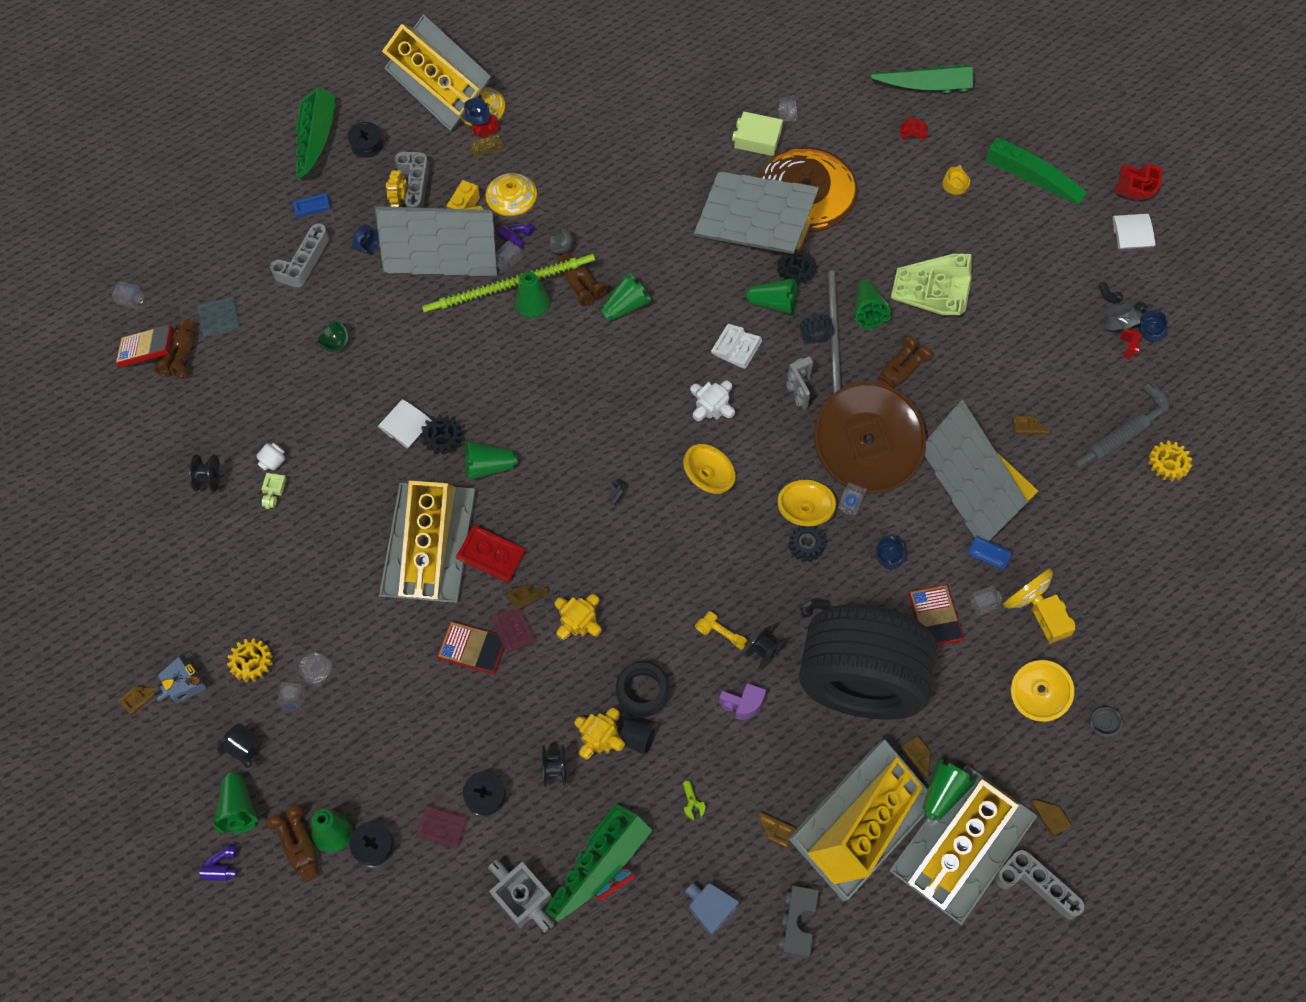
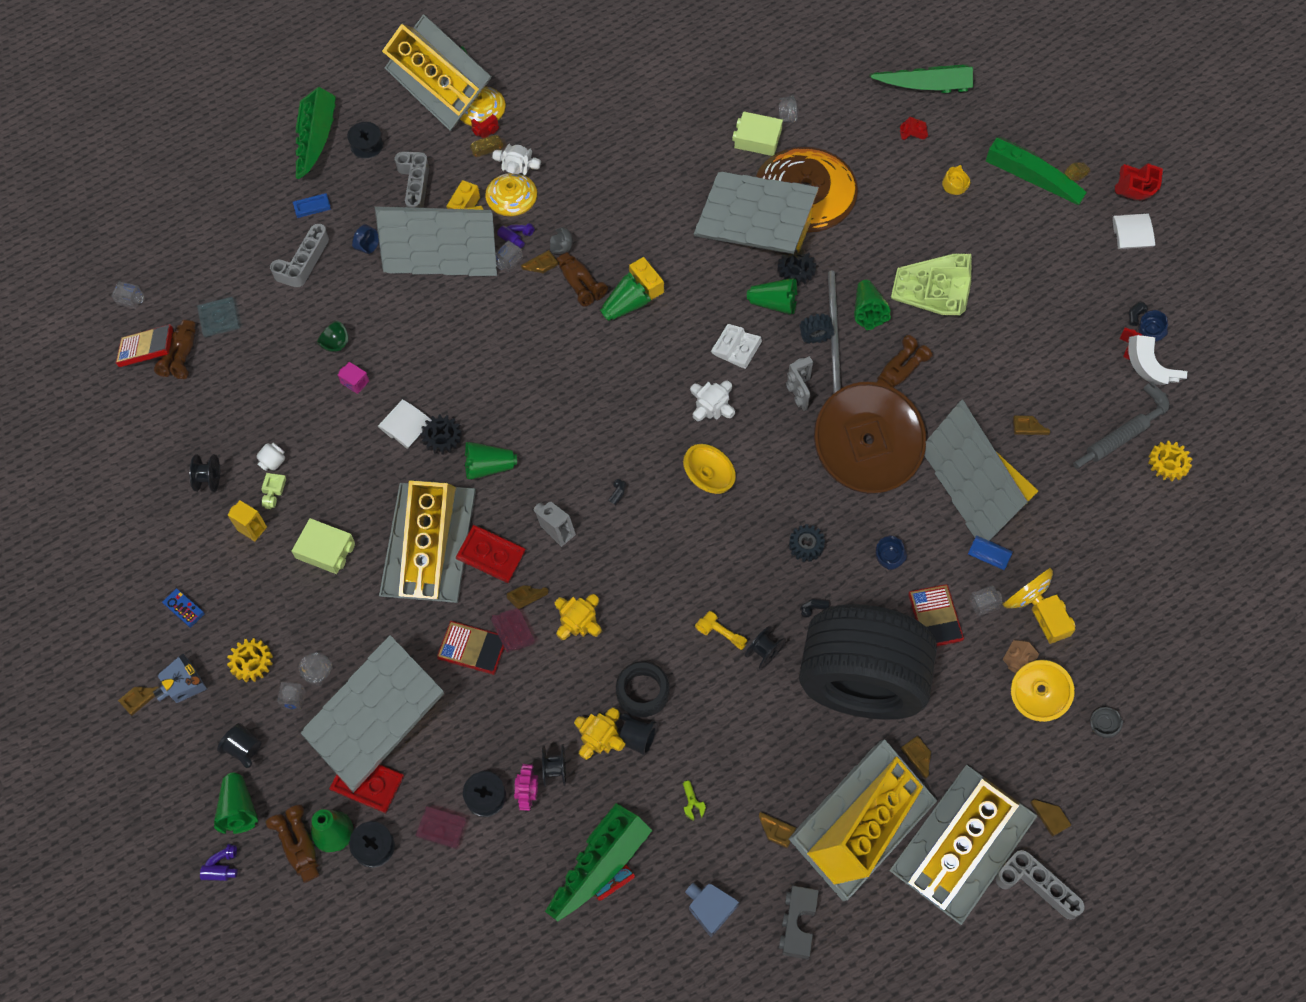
yellow gear [386,170,407,207] -> none
lime hose [422,254,595,313] -> none
dark blue hair [463,98,491,125] -> none
light grey brick [488,859,555,933] -> none
green cone [514,272,550,318] -> none
medium lavender brick [719,683,766,720] -> none
yellow dish [778,480,836,526] -> none
clear brick [838,482,867,515] -> none
green cone [922,759,976,821] -> none
black arm [1099,282,1123,304] -> none
dark grey piece [1104,304,1142,330] -> none
none -> tile [162,588,204,628]
none -> yellow brick [228,500,267,541]
none -> yellowish green brick [292,519,355,574]
none -> light grey piece [301,635,444,793]
none -> red tile [329,764,404,814]
none -> dark pink brick [338,362,369,394]
none -> white piece [492,144,541,176]
none -> dark pink gear [514,764,538,811]
none -> pearl gold tile [521,250,558,273]
none -> light grey torso [534,502,576,547]
none -> yellow brick [629,257,664,300]
none -> medium nougat brick [1003,640,1039,673]
none -> clear yellow beam [1065,163,1090,181]
none -> white arch [1128,335,1187,385]

